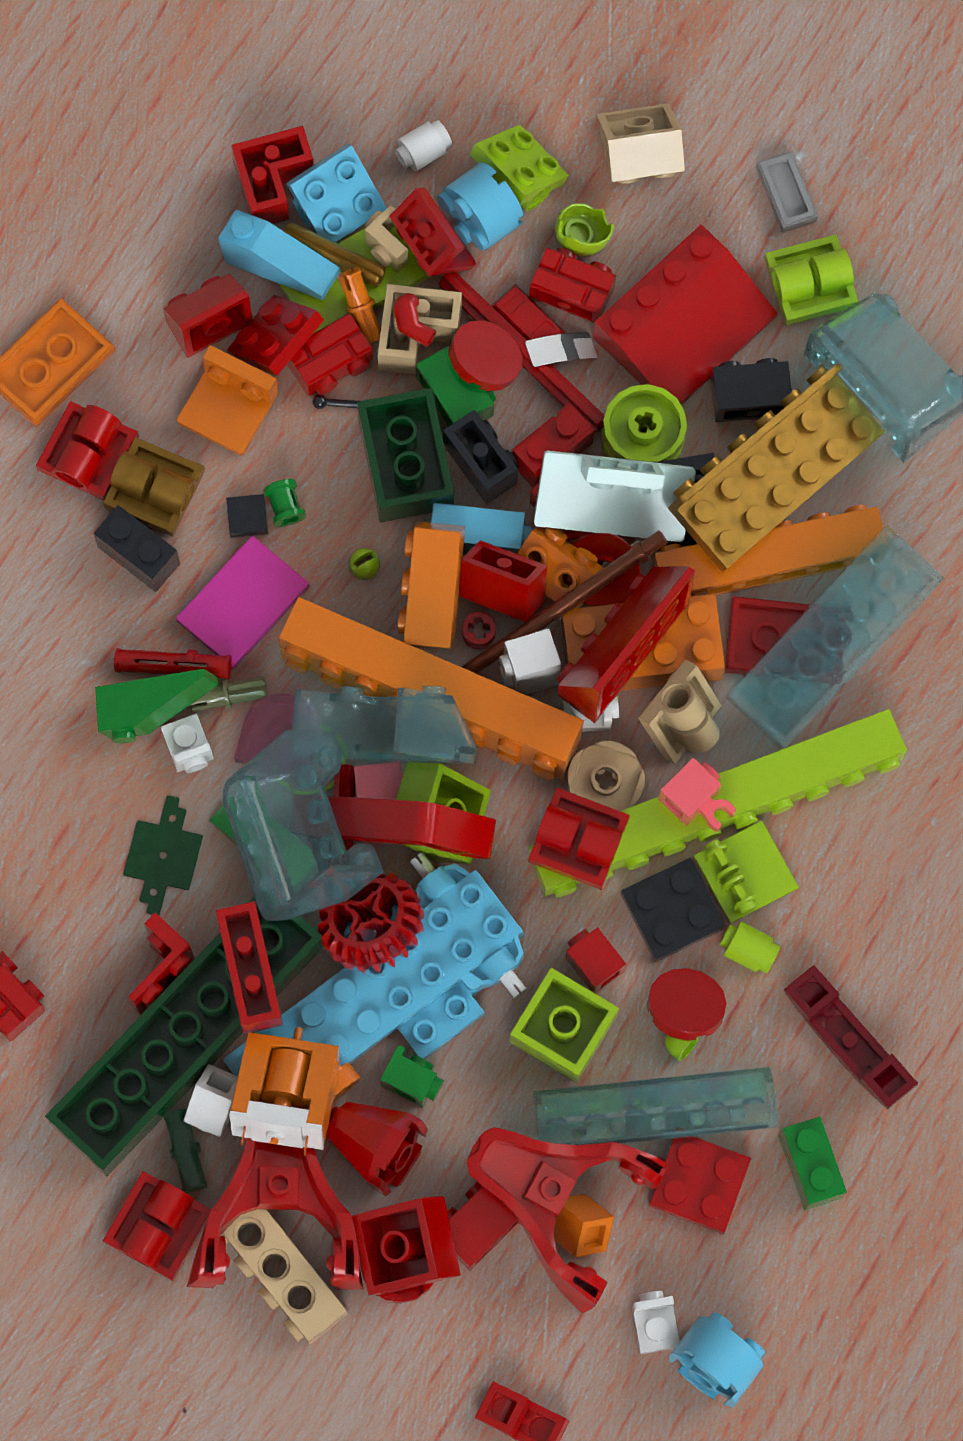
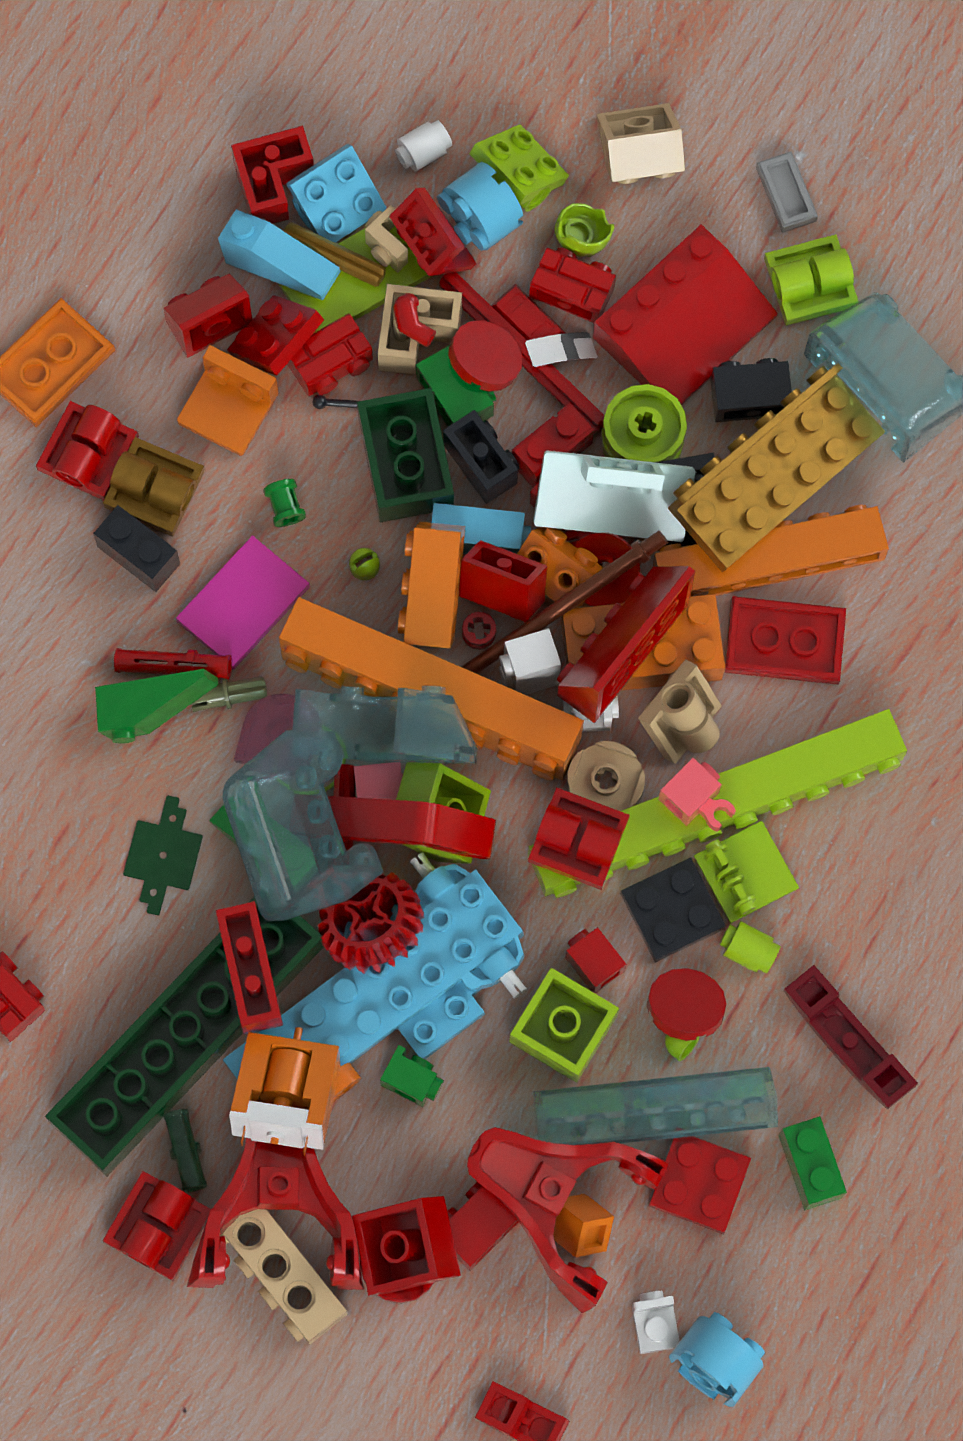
red bracket [128,912,195,1015] -> none
white bracket [161,713,214,773] -> none
white brick [184,1064,238,1137] -> none
black tile [226,494,268,538] -> none
red cone [326,1102,428,1196] -> none
orange axle [337,268,381,343] -> none
clear light blue brick [724,525,944,749] -> none

